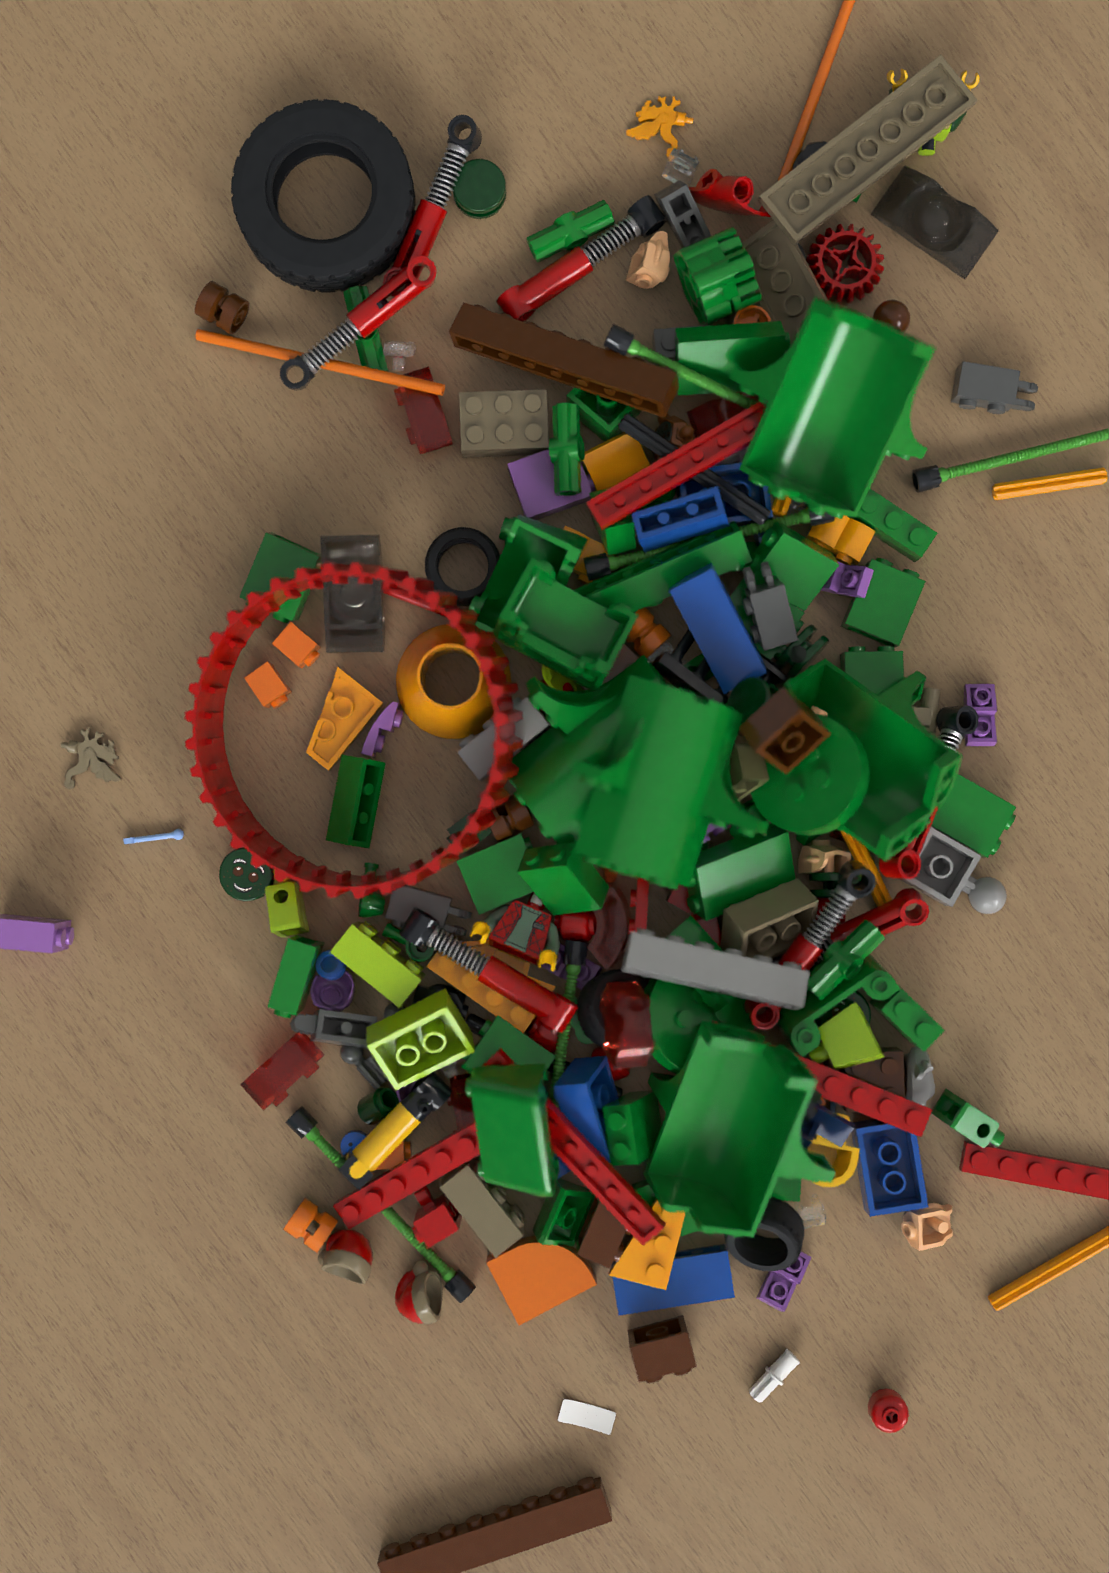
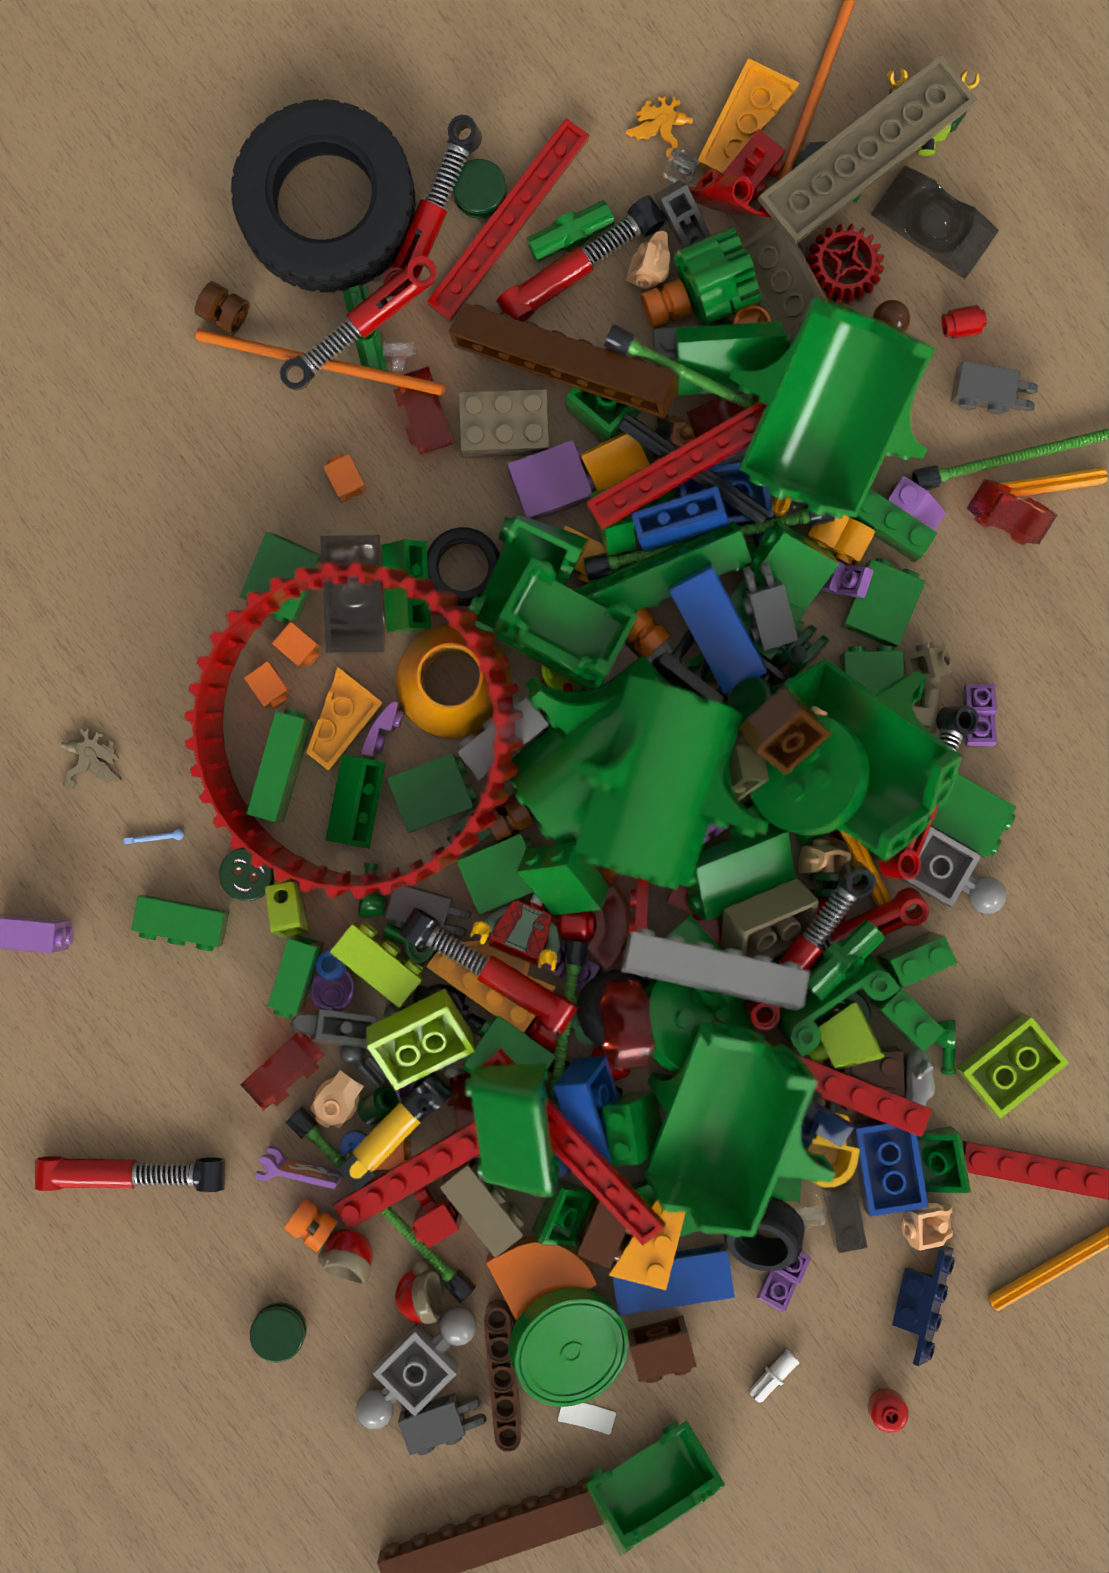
green piece [549,402,585,496] -> none
green torso [931,1089,1005,1148] -> none
none -> piece [35,1156,225,1192]
none -> green brick [131,895,229,951]
none -> green brick [247,708,312,822]
none -> dark green head [250,1302,307,1363]
none -> medium lavender flag [255,1146,343,1189]
none -> light nougat hand [310,1069,365,1128]
none -> orange brick [323,454,367,503]
none -> light grey brick [356,1307,477,1429]
none -> green brick [382,539,432,633]
none -> green brick [387,753,478,833]
none -> dark grey hinge [398,1393,487,1455]
none -> red plate [427,118,589,322]
none -> reddish brown beam [484,1299,522,1452]
none -> green brick [509,1287,629,1407]
none -> green windscreen [586,1420,725,1556]
none -> orange wheel [640,279,692,330]
none -> light orange wing [696,58,800,174]
none -> red brick [722,129,786,200]
none -> clear smoke piece [822,1182,868,1253]
none -> green brick [878,931,957,988]
none -> medium lavender slope [886,476,946,531]
none -> dark blue bracket [892,1247,955,1366]
none -> dark tan brick [903,642,952,685]
none -> green slope [917,1126,971,1193]
none -> green bar [933,1019,956,1075]
none -> red brick [941,305,987,339]
none -> lime brick [956,1013,1069,1119]
none -> clear red brick [966,479,1057,545]

